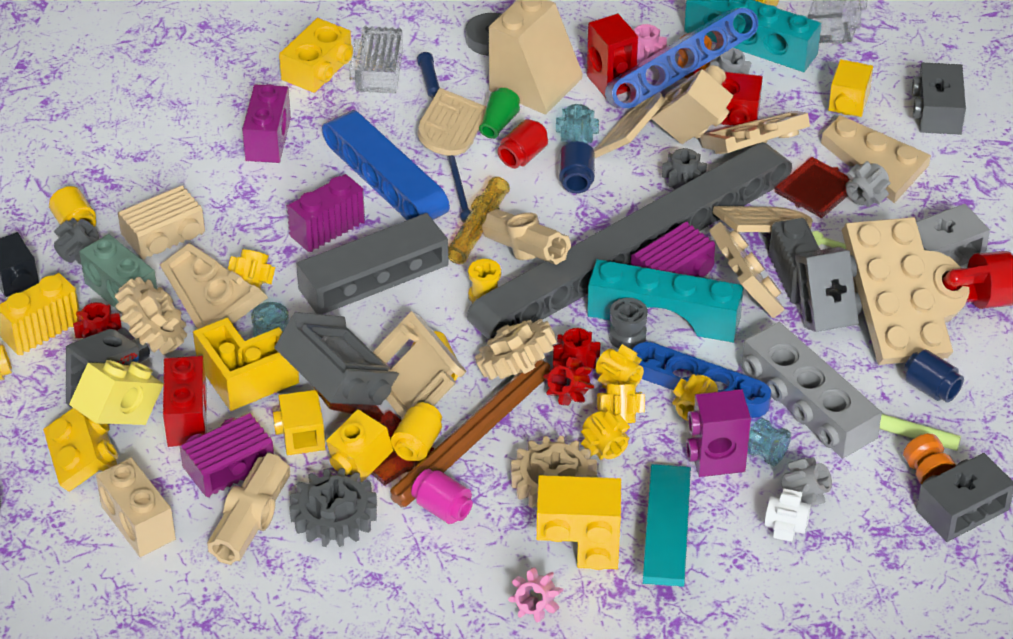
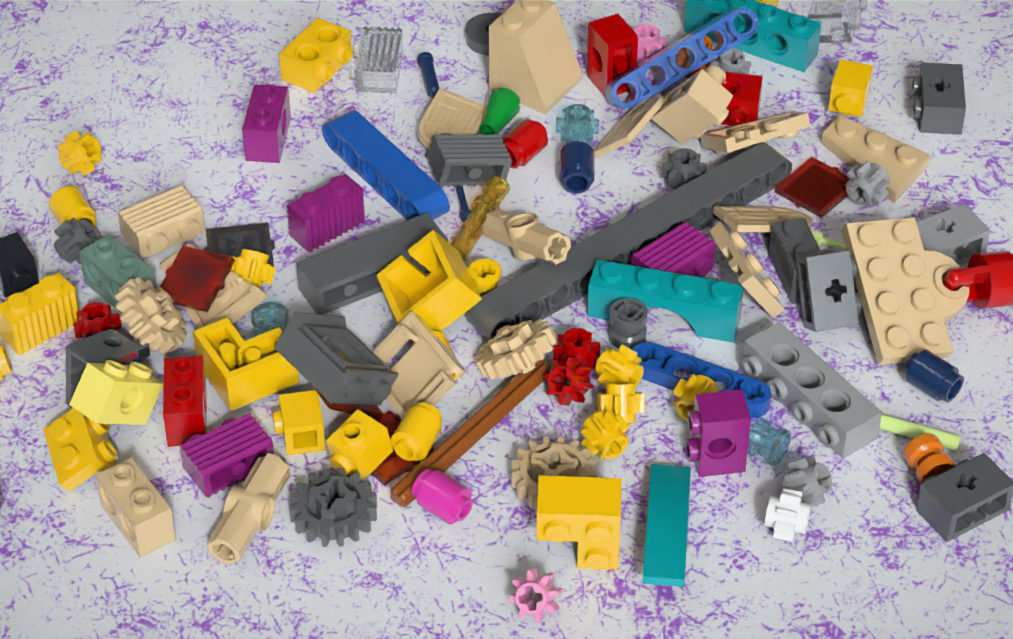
none -> yellow gear [57,131,102,176]
none -> clear red piece [160,246,235,313]
none -> piece [204,222,275,269]
none -> yellow piece [376,230,482,332]
none -> dark grey brick [427,133,512,188]

